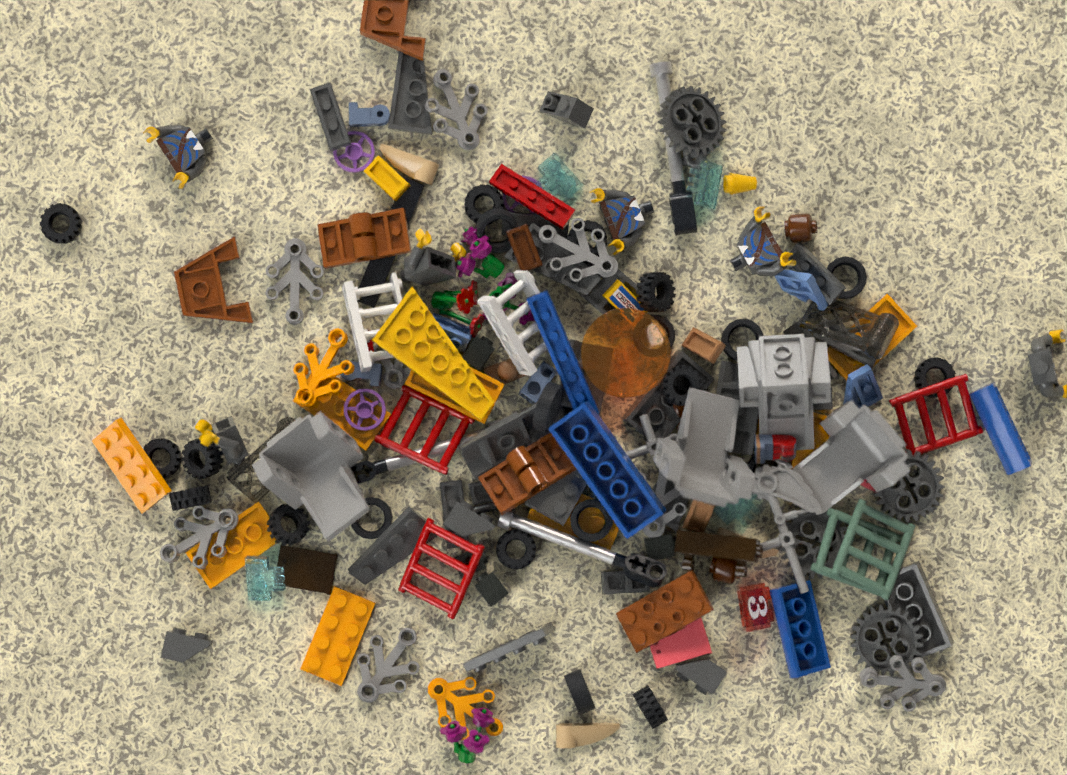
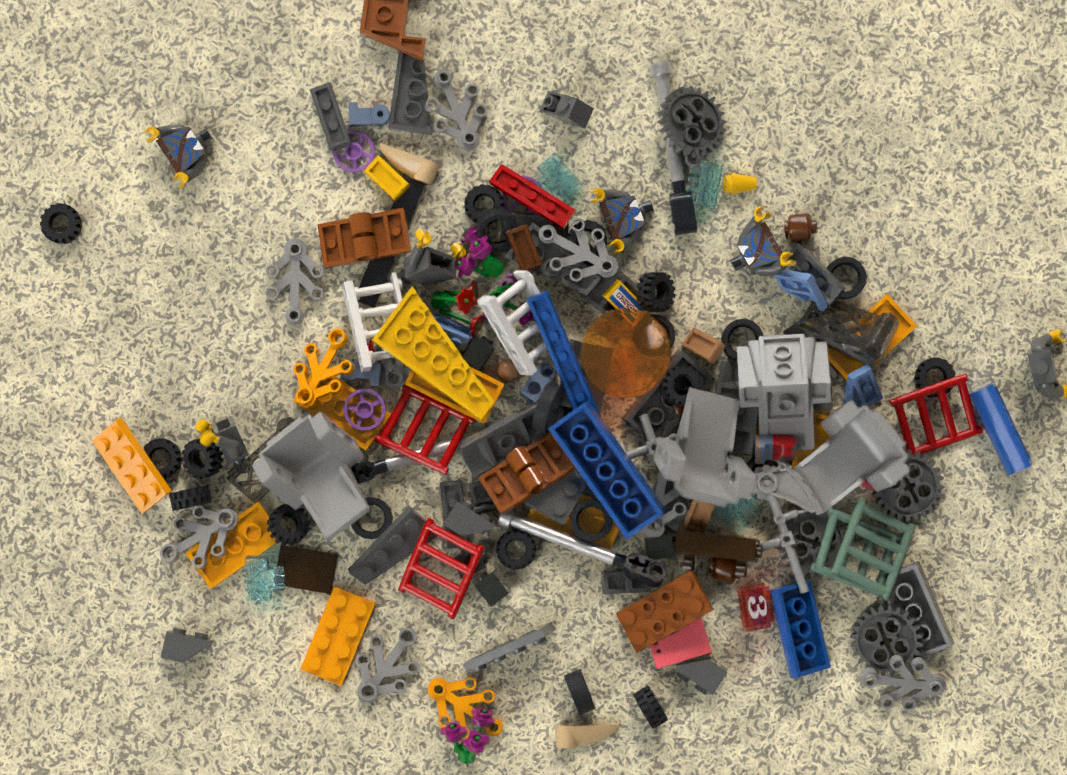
dark orange wing [174,236,254,324] -> none

